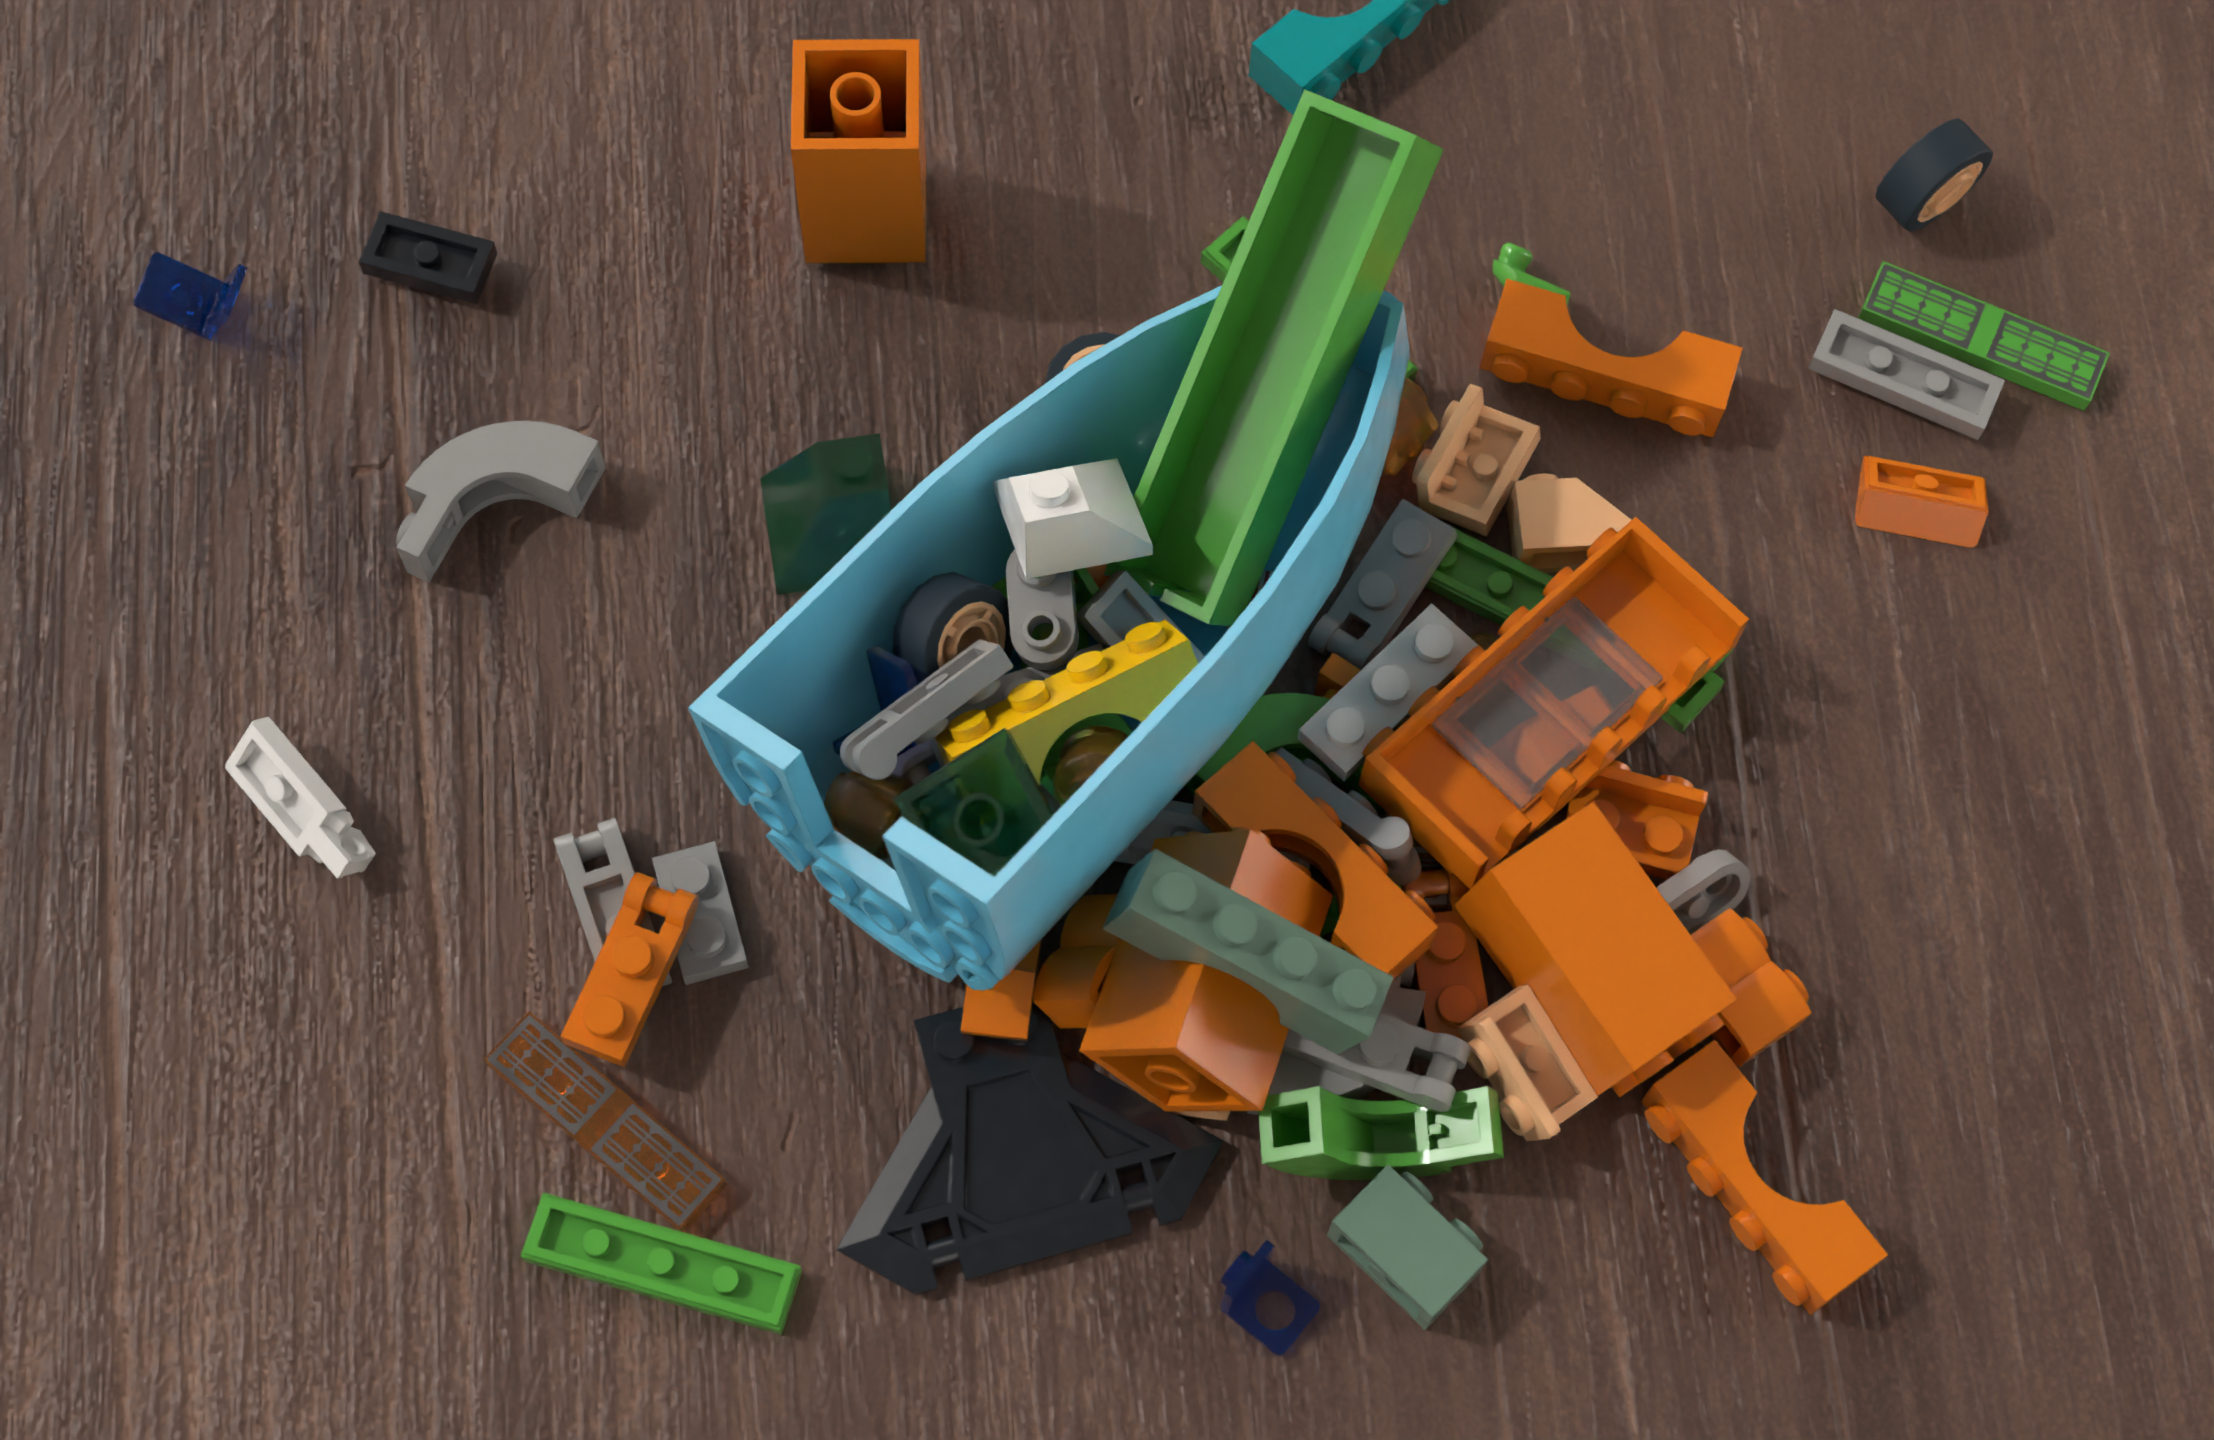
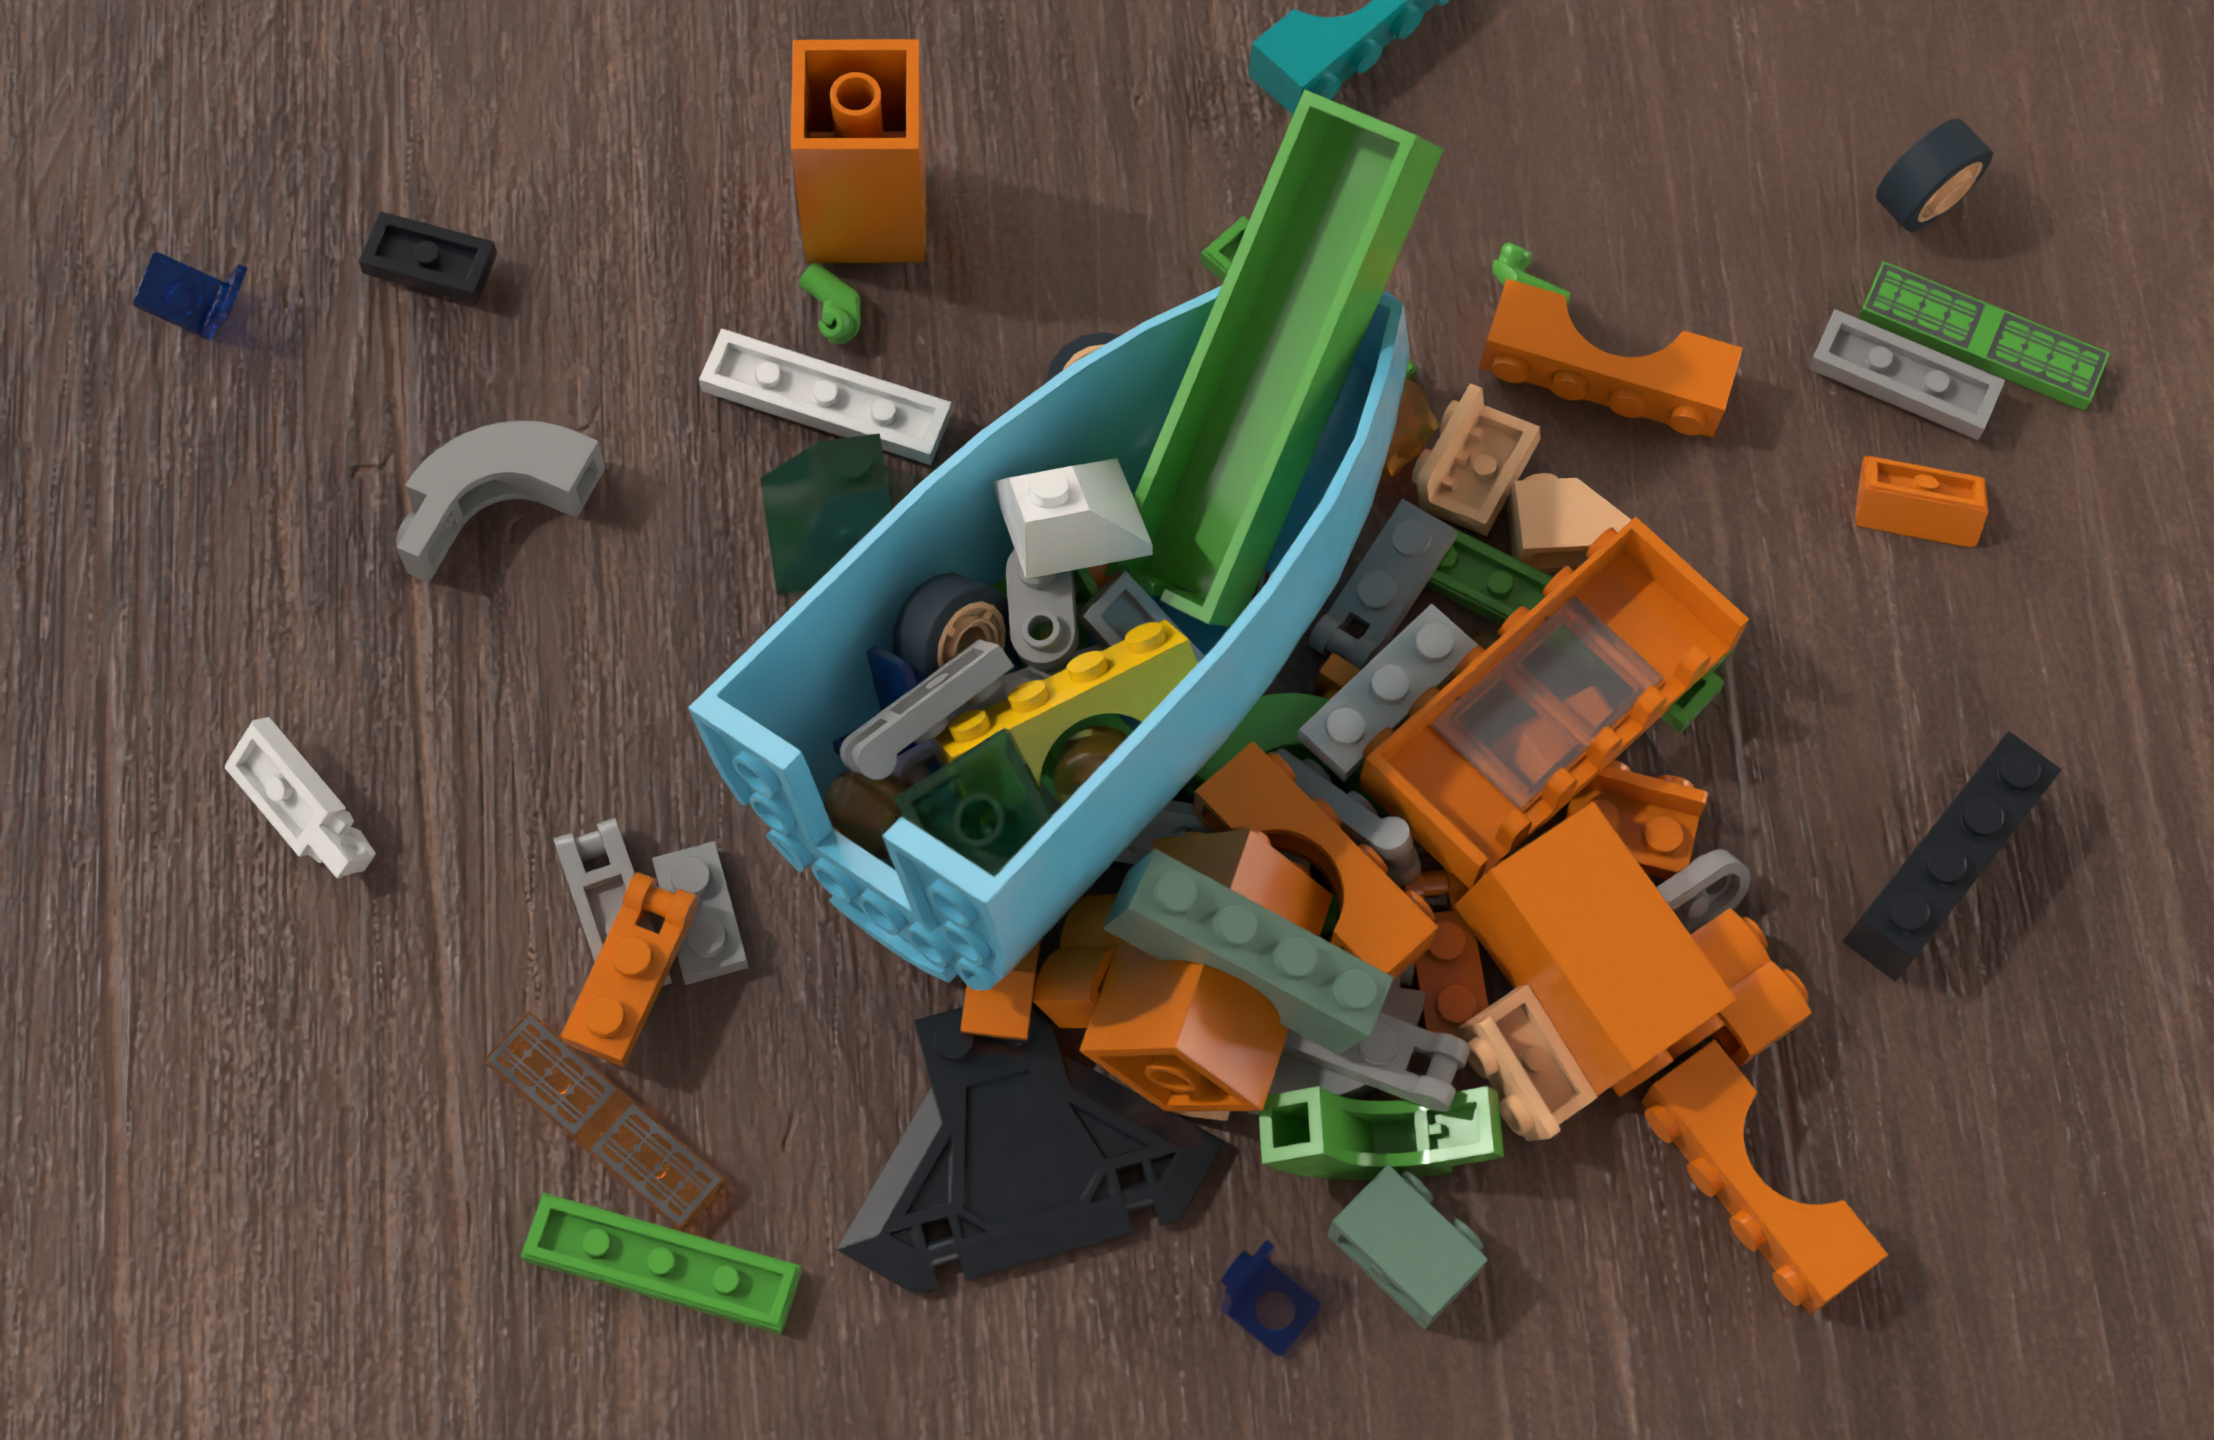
none -> white plate [699,328,952,465]
none -> bright green arm [799,262,861,344]
none -> black brick [1842,731,2062,981]

